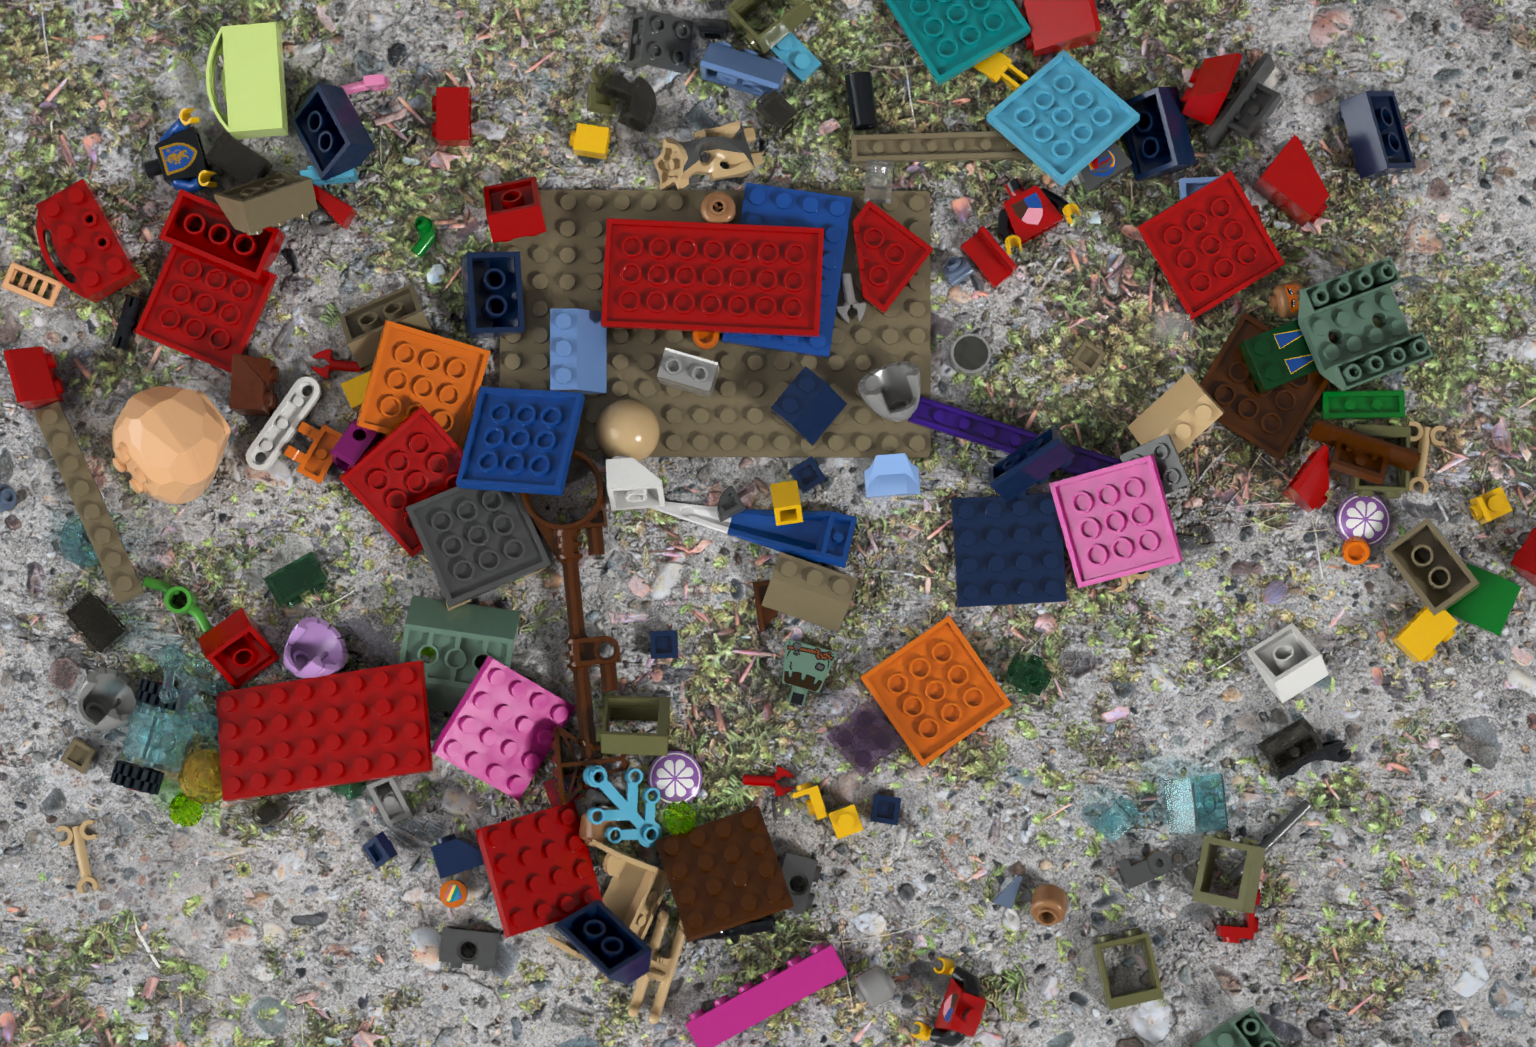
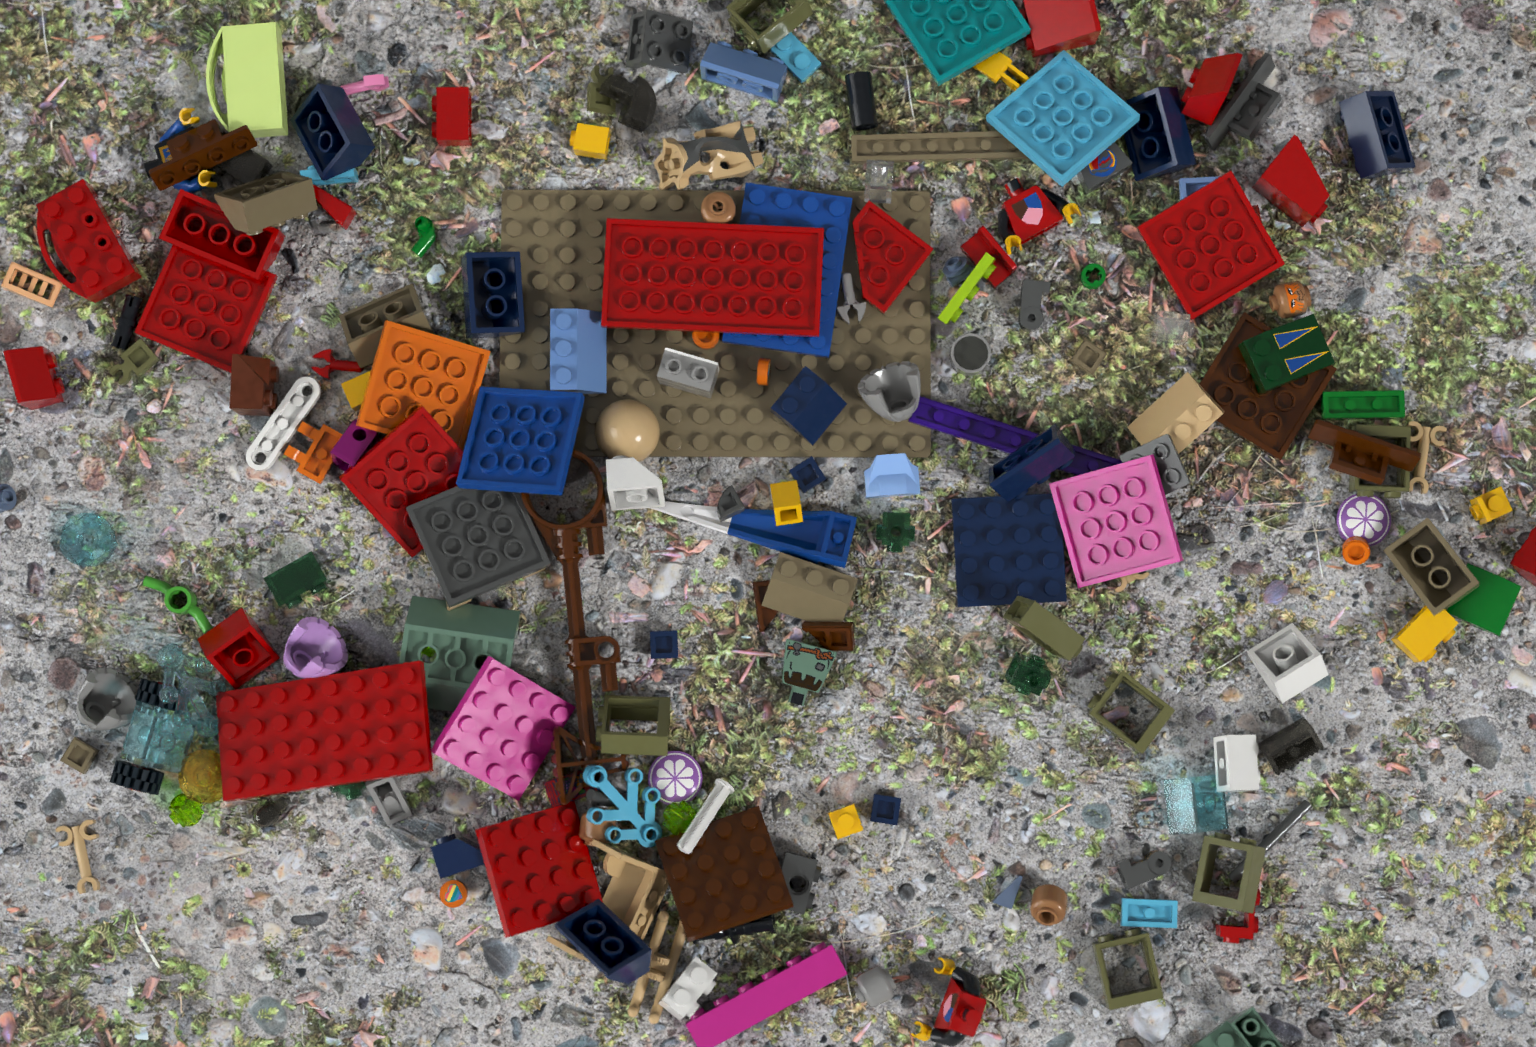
dark tan plate [33,401,145,605] -> none
clear smoke brick [65,591,130,654] -> none
light nougat rock [112,386,231,505] -> none
dark blue plate [362,831,398,869] -> none
dark grey brick [439,926,500,971] -> none
red slope [483,176,546,243] -> none
black slope [699,18,728,40] -> none
red bar [742,766,794,797] -> none
clear smoke brick [755,89,798,143] -> none
yellow bracket [792,781,828,820] -> none
clear purple piece [826,700,904,778] -> none
orange plate [860,615,1012,767] -> none
clear light blue bracket [1093,795,1140,844] -> none
black arm [1270,739,1352,782] -> none
red slope [1282,444,1329,512] -> none
sand green slope [1298,257,1434,391] -> none
none -> olive plate [109,338,160,386]
none -> reddish brown bracket [149,119,258,191]
none -> white brick [658,957,718,1021]
none -> white axle [677,778,734,854]
none -> orange tile [757,358,771,386]
none -> reddish brown tile [802,622,855,651]
none -> clear green brick [876,512,915,553]
none -> lime plate [938,252,996,325]
none -> olive window [1002,595,1086,661]
none -> dark grey leg [1018,279,1051,332]
none -> green bush [1080,263,1106,290]
none -> olive window [1087,670,1175,754]
none -> medium azure plate [1121,898,1178,928]
none -> white brick [1213,735,1261,792]

